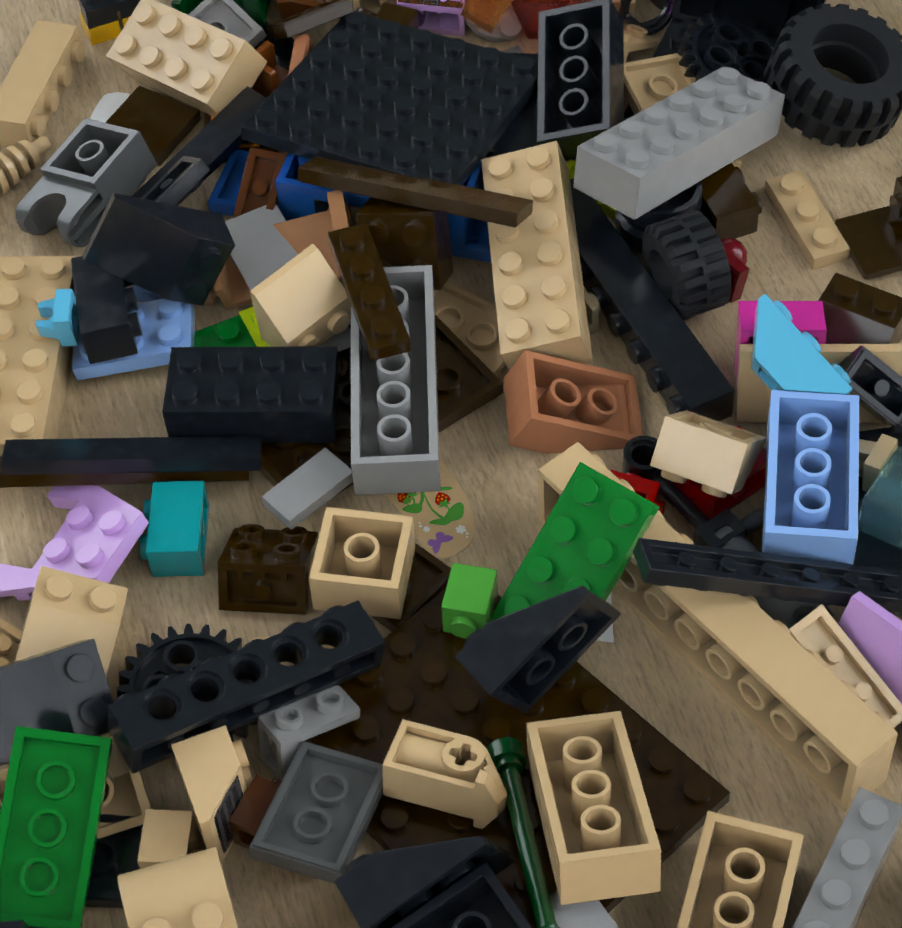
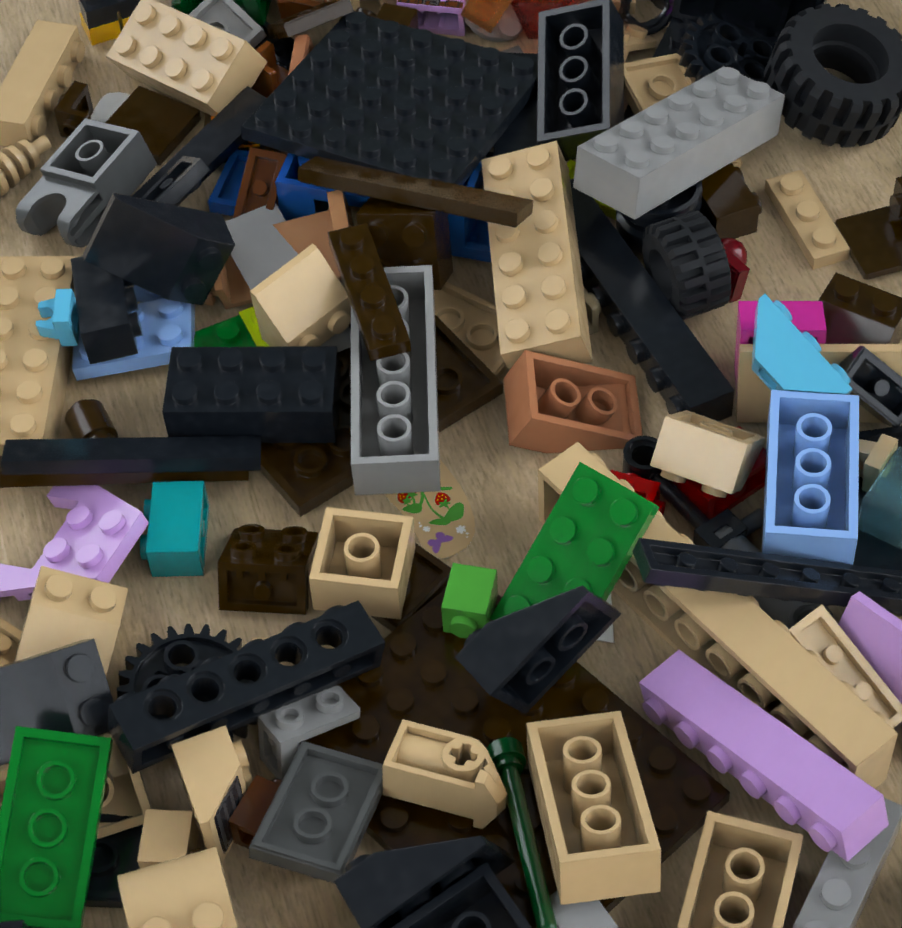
light grey tile [261,448,353,530] -> none
none -> dark brown bracket [54,81,94,138]
none -> dark brown brick [65,399,118,439]
none -> lavender brick [639,650,889,862]

